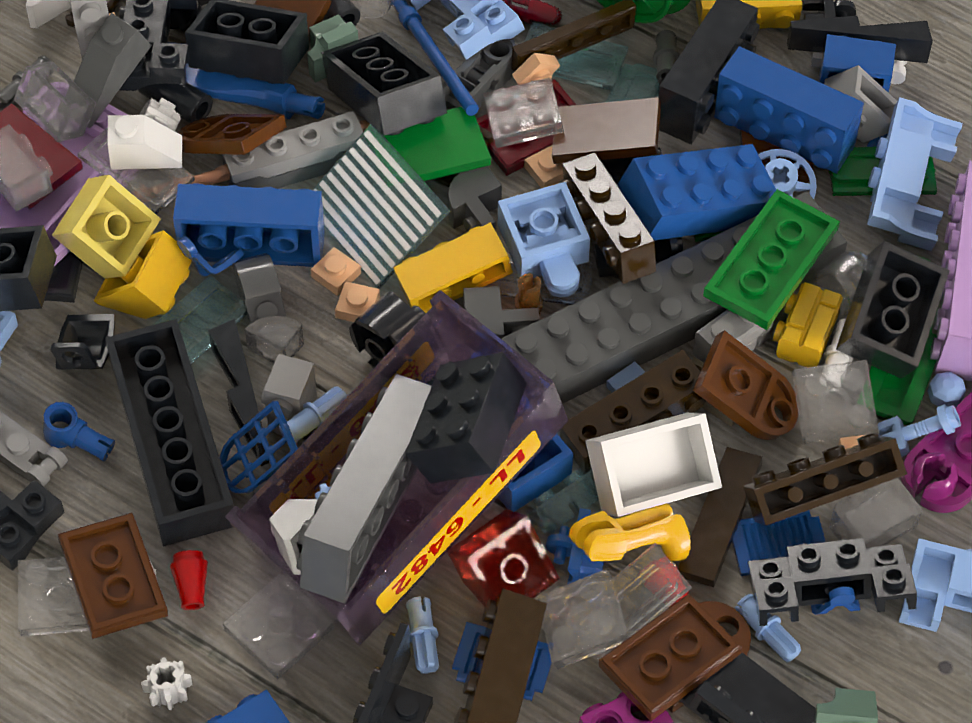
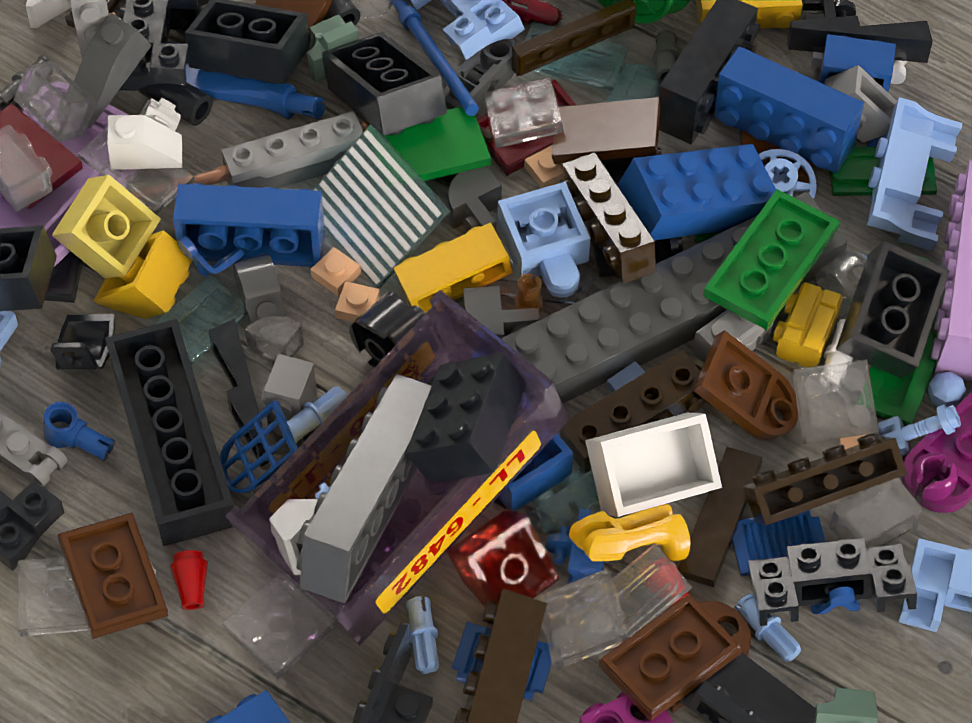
white gear [141,657,193,710] -> none
reddish brown tile [177,114,287,155] -> none
light nougat plate [512,53,561,87] -> none

